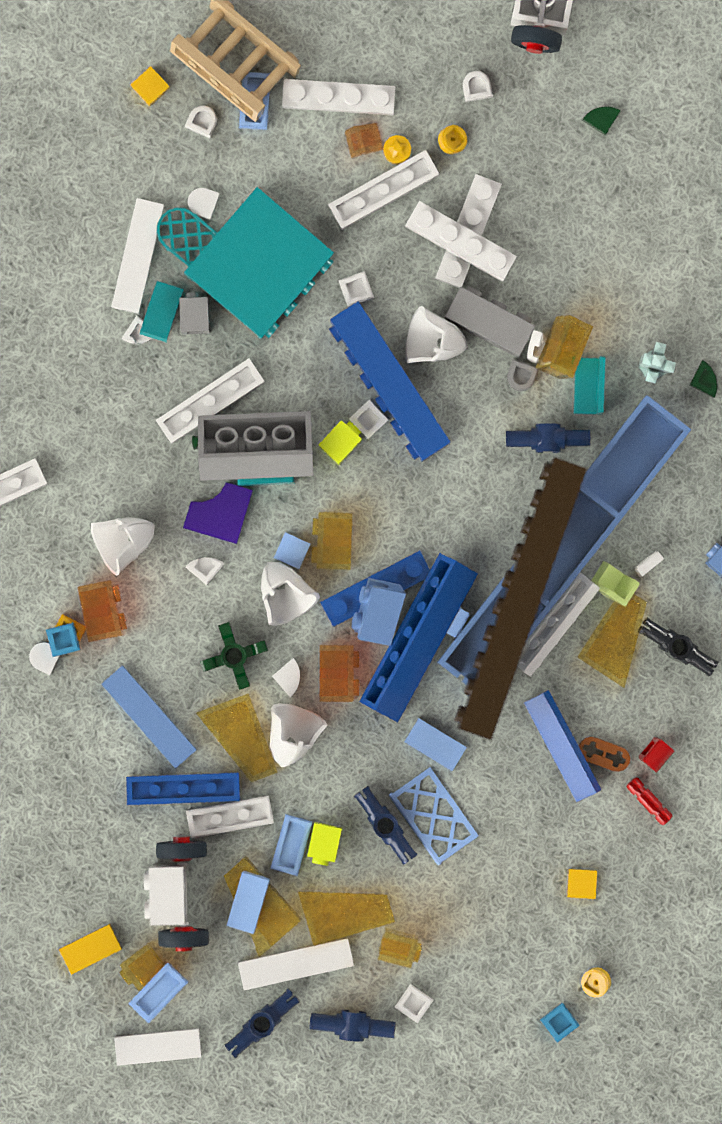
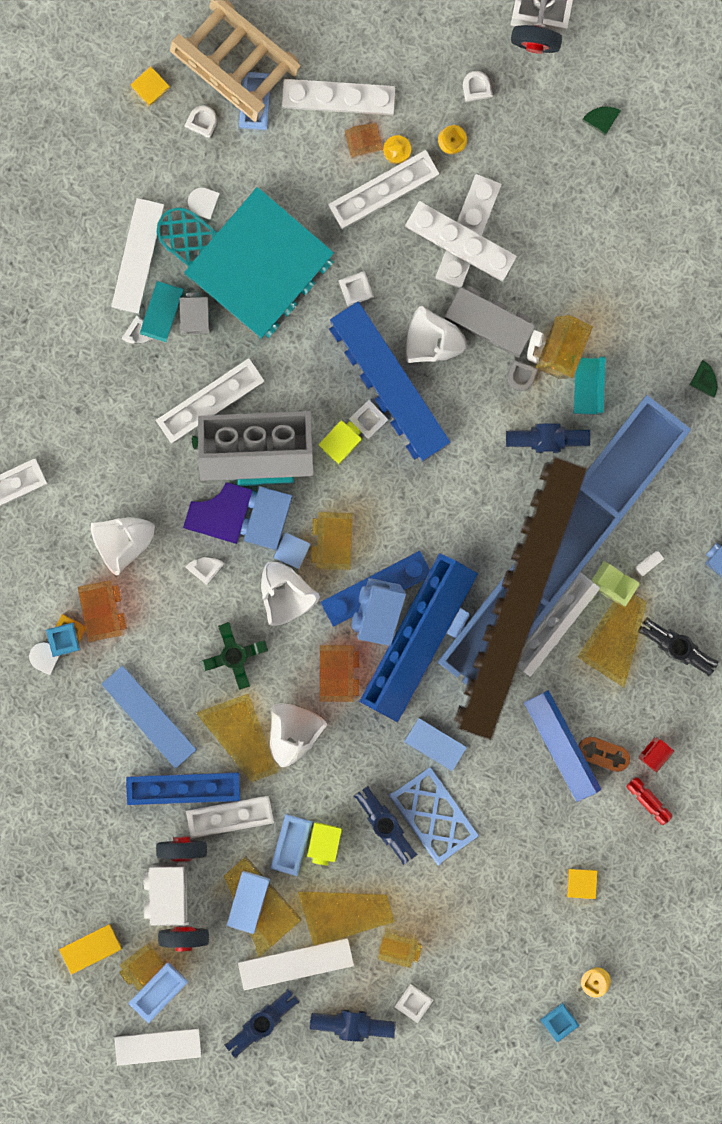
white tile [272,658,300,697] -> none
light aqua rock [638,342,676,384] -> none
none -> medium blue brick [240,486,293,551]

